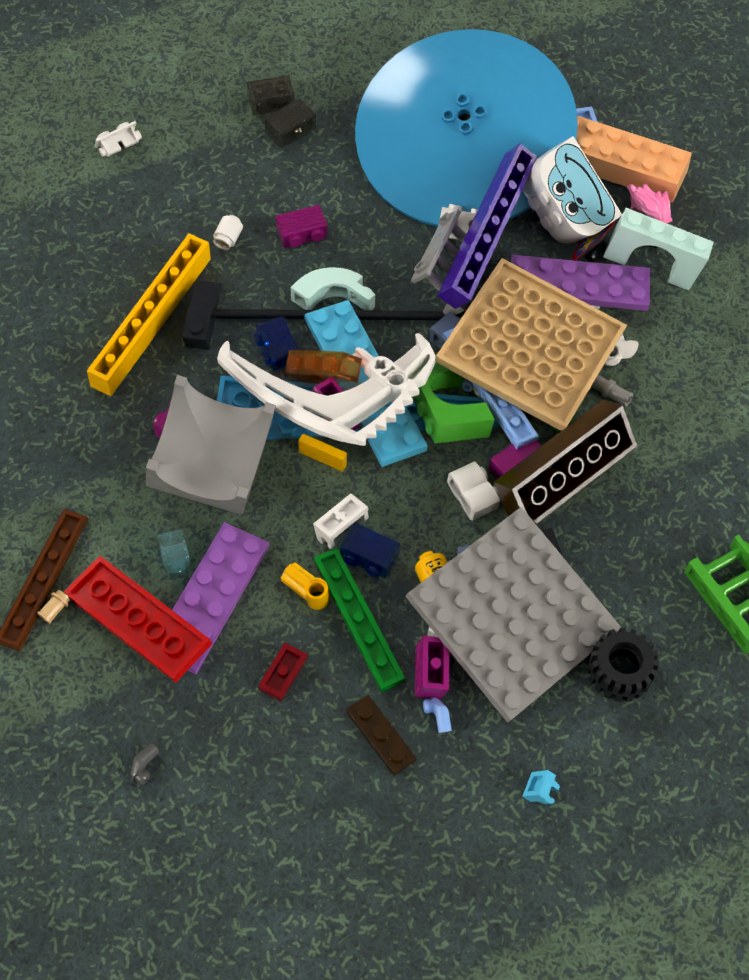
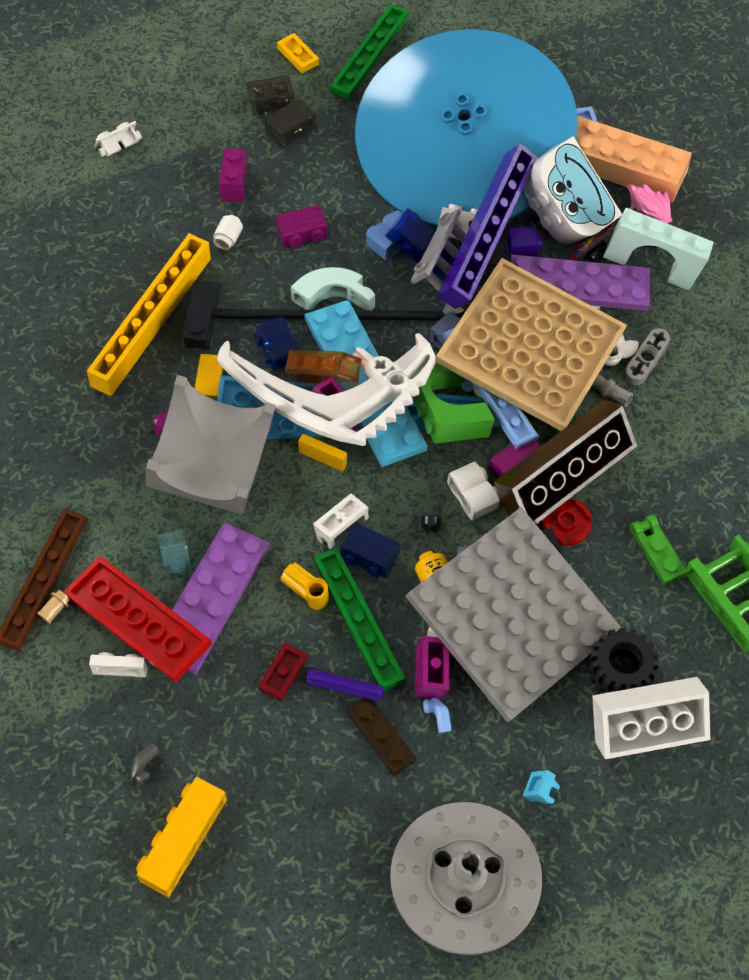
none -> white plate [89,652,147,677]
none -> yellow brick [136,777,227,898]
none -> yellow tile [195,354,224,401]
none -> magenta brick [219,149,247,202]
none -> yellow plate [277,33,319,74]
none -> dark purple axle [306,669,384,701]
none -> green plate [330,4,409,100]
none -> medium blue brick [366,210,418,260]
none -> clear blue brick [385,208,454,279]
none -> light grey piece [390,802,542,955]
none -> black hinge [421,515,441,533]
none -> dark purple brick [506,226,542,261]
none -> red tile [541,499,592,546]
none -> white brick [593,677,710,759]
none -> light grey beam [624,328,670,385]
none -> bright green plate [629,514,687,585]

